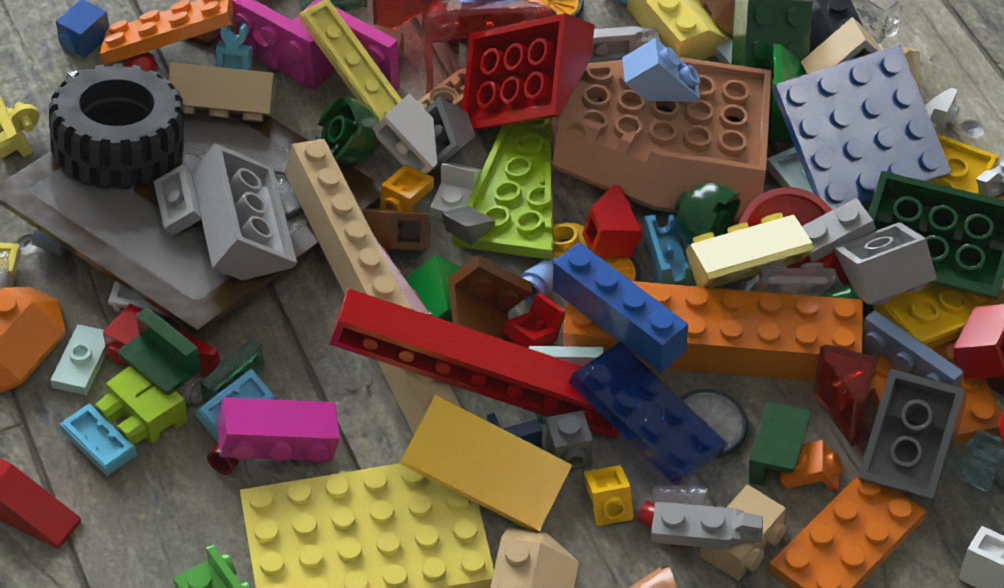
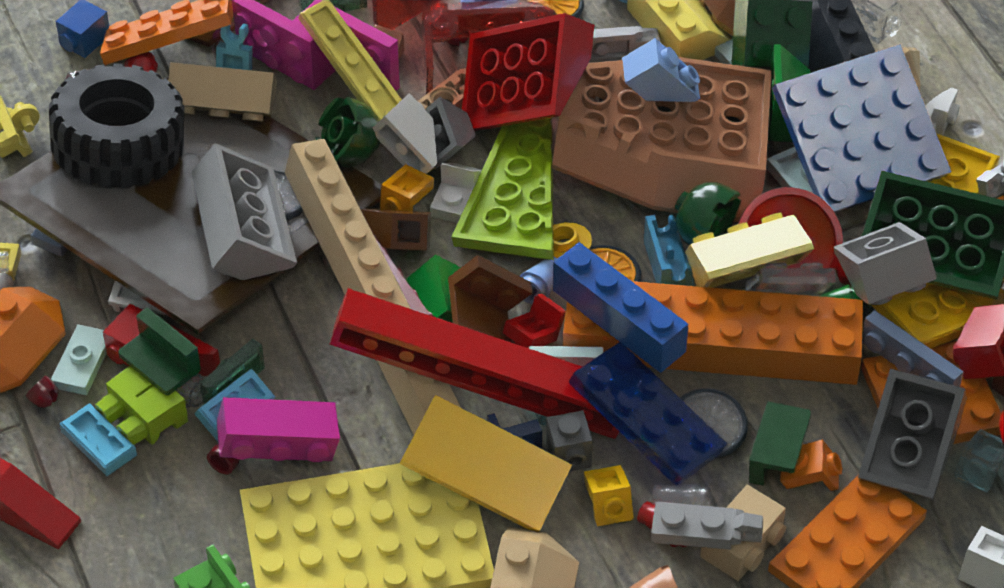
light grey plate [154,164,202,236] -> none
dark grey slope [442,206,495,245] -> none
red slope [582,185,642,258] -> none
tan brick [801,17,881,74] -> none
light grey plate [802,198,876,263] -> none
clear red slope [813,344,879,447] -> none
none -> dark red hinge [25,375,58,408]

